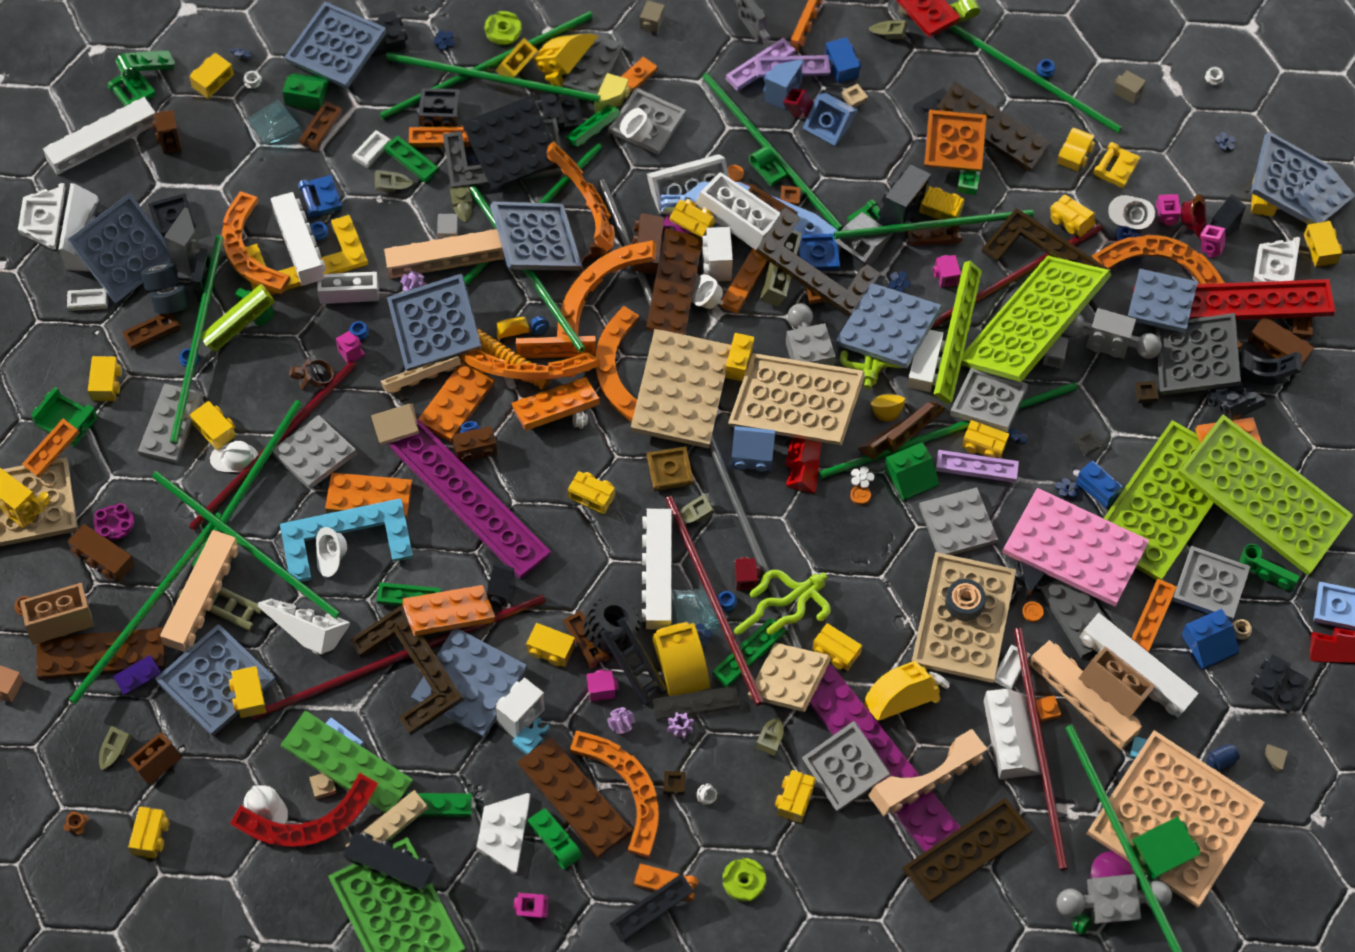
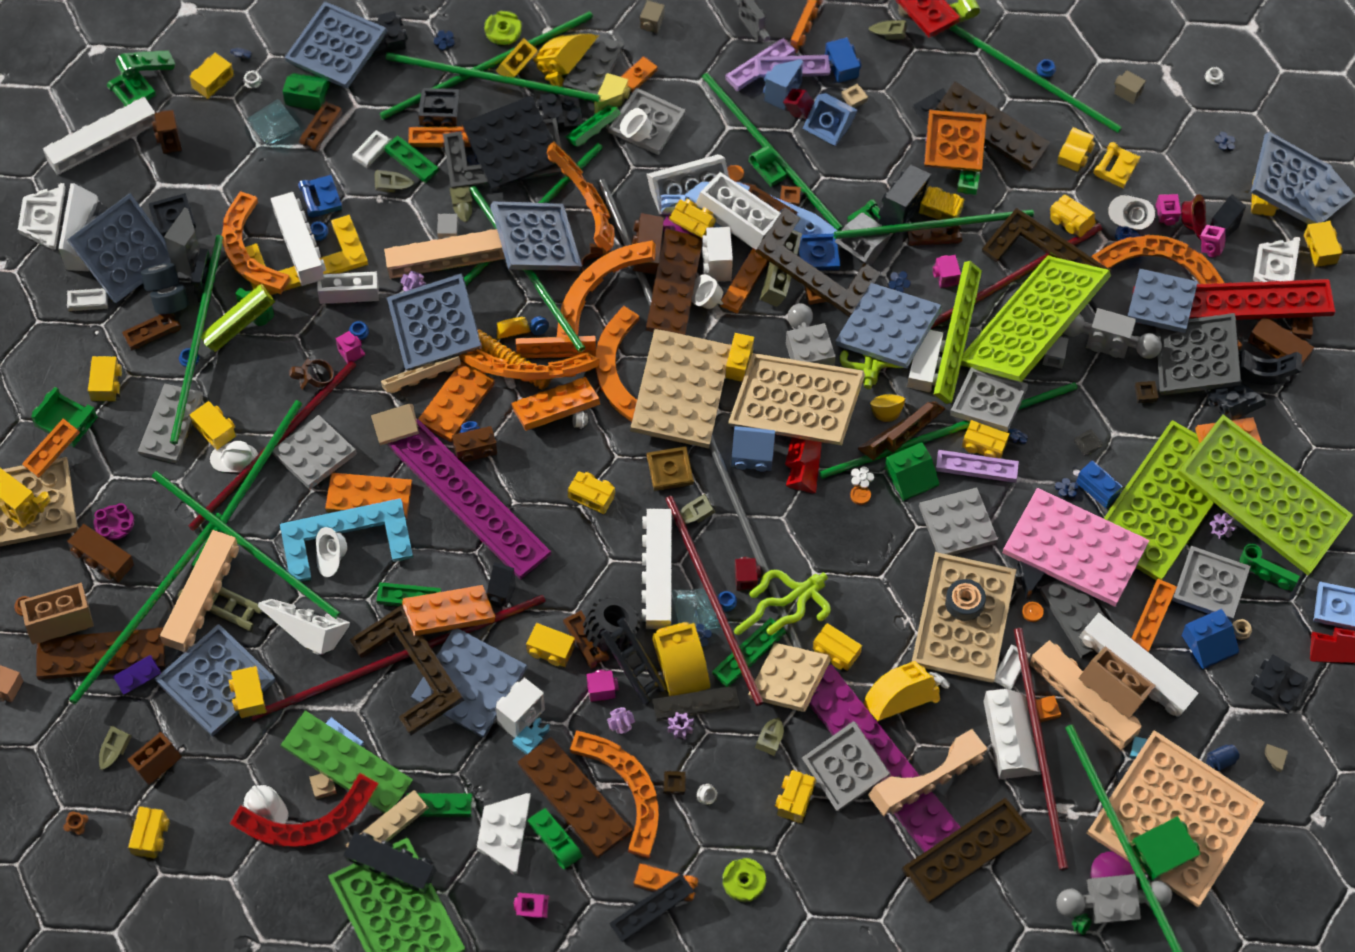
none -> lavender gear [1210,512,1237,539]

